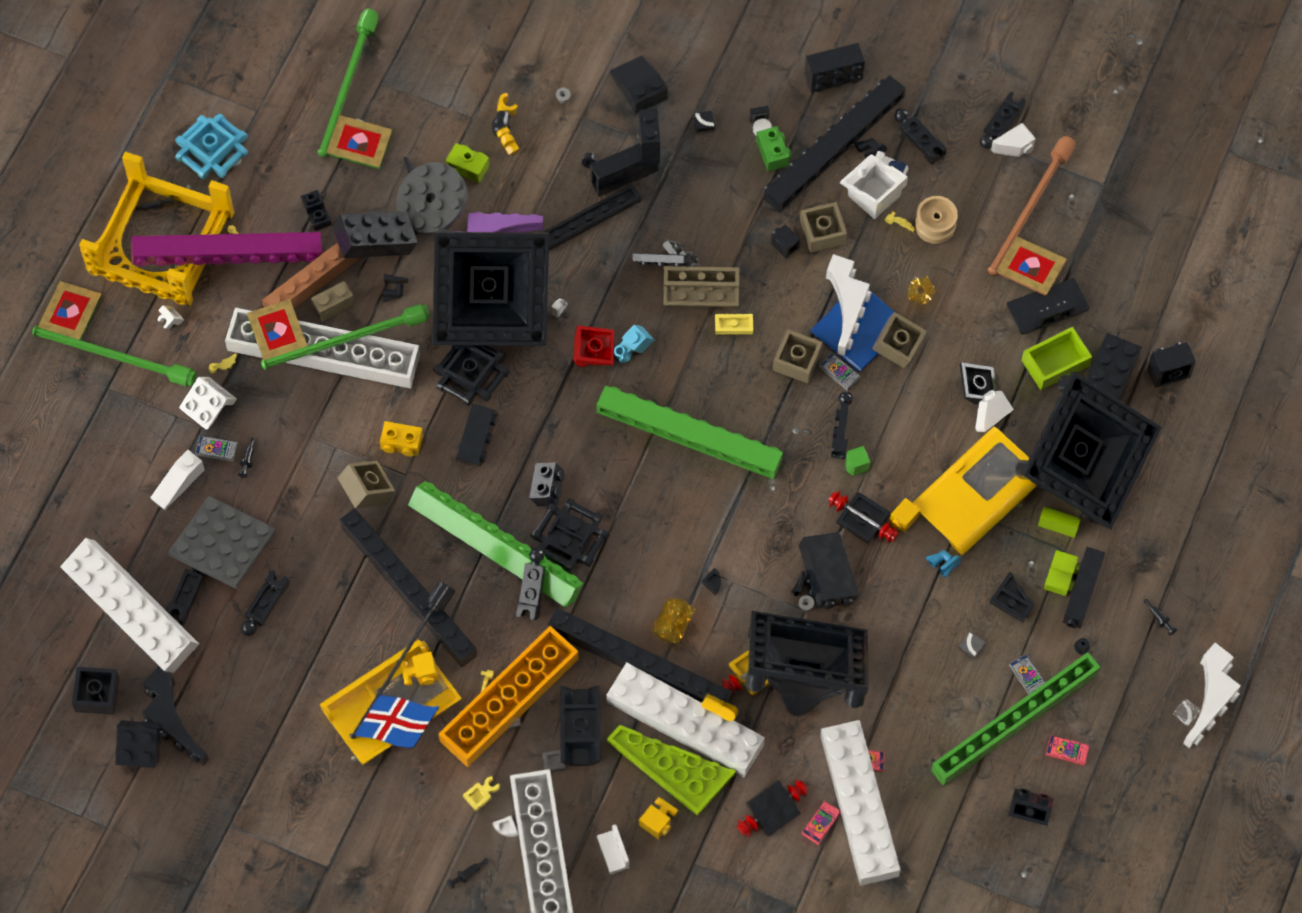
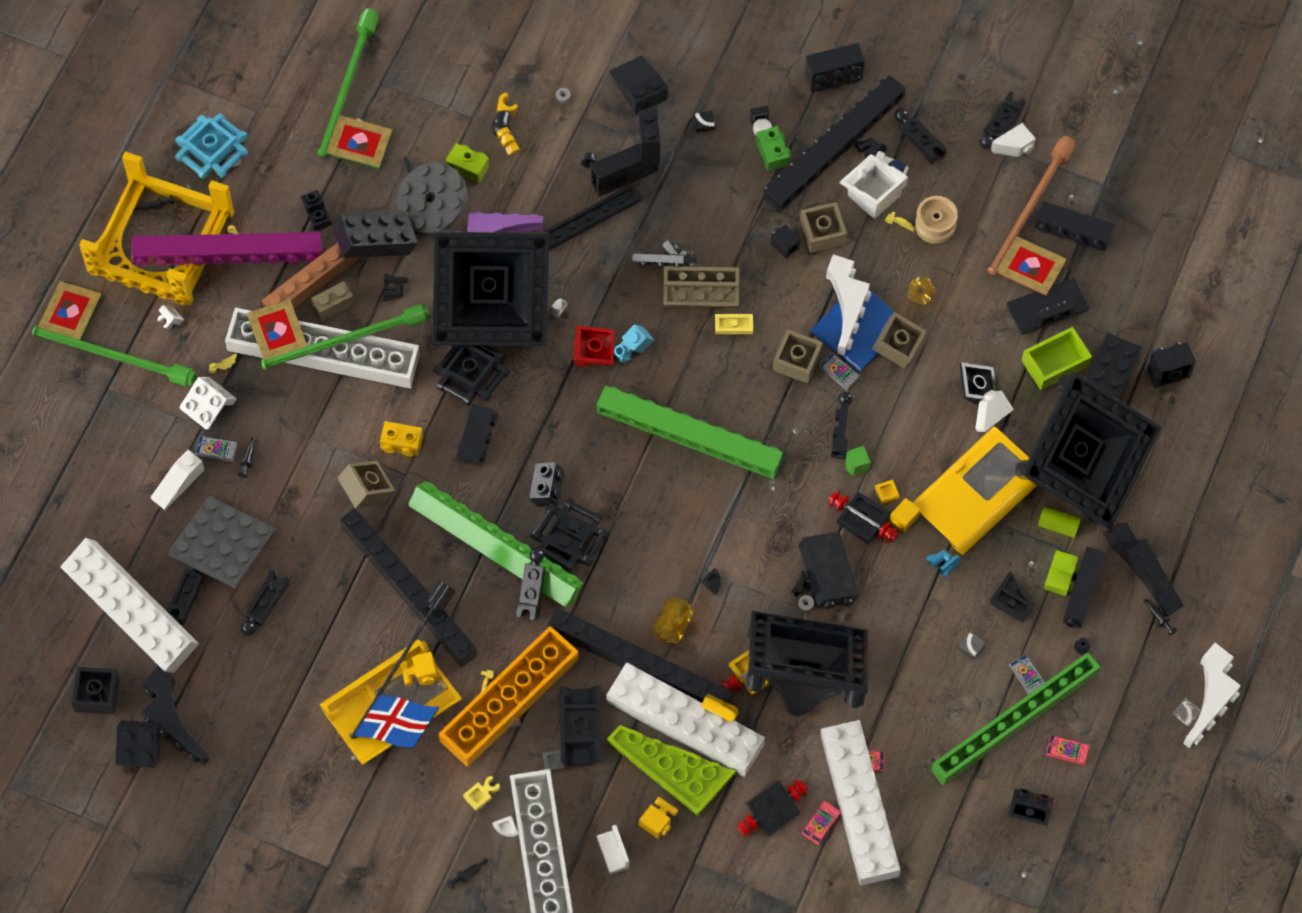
none -> yellow tile [875,480,900,505]
none -> black brick [1035,201,1114,251]
none -> black arch [1103,523,1184,616]

